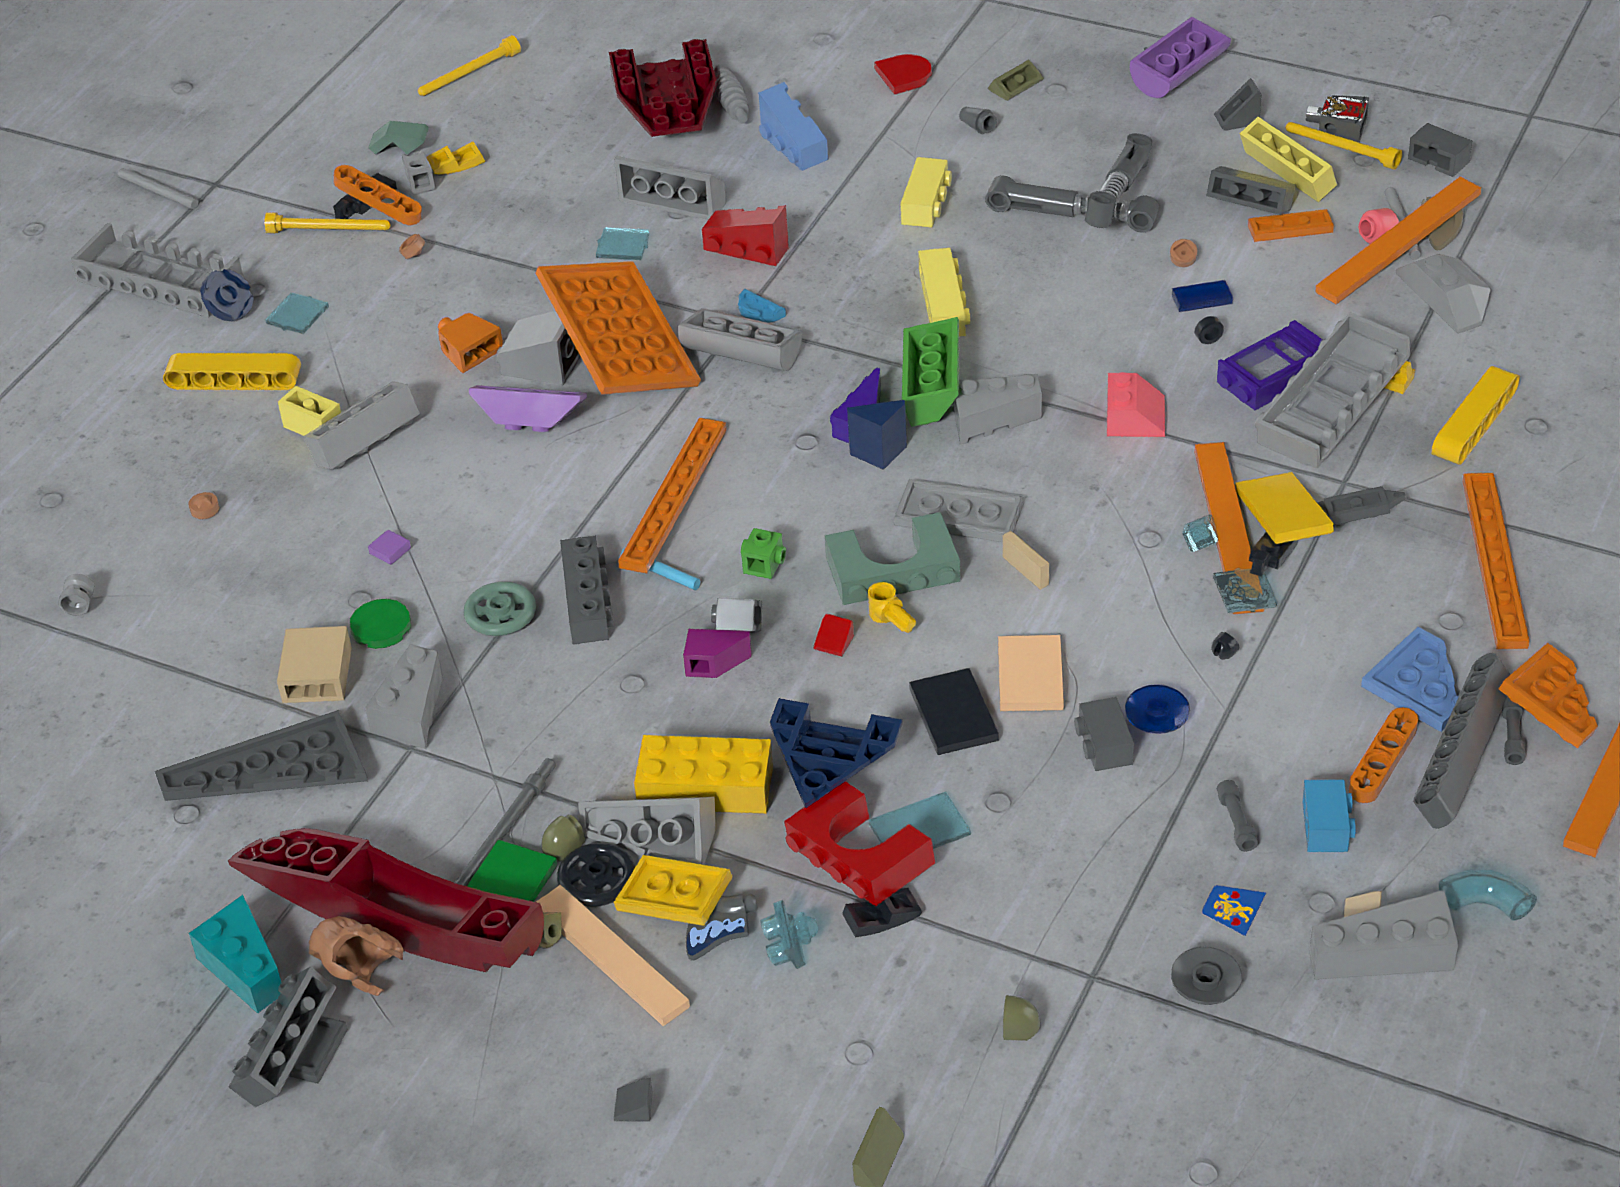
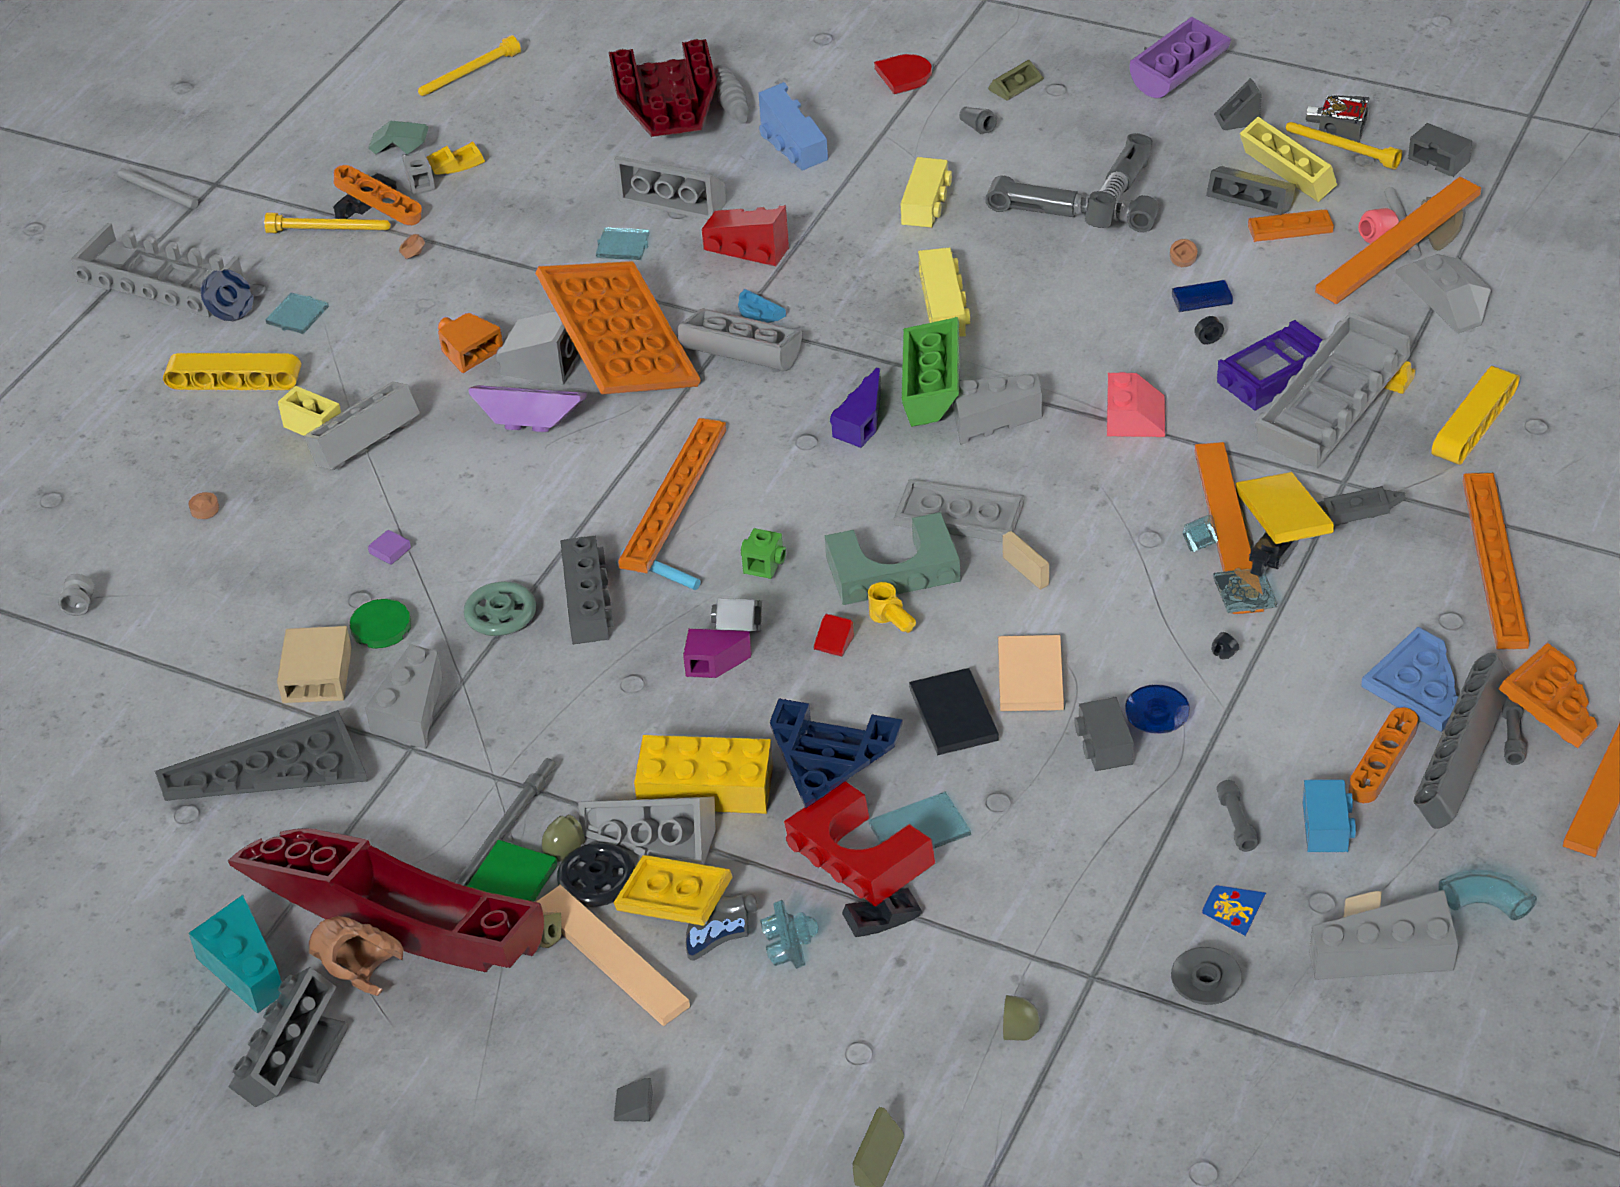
dark blue slope [847,400,907,470] -> none

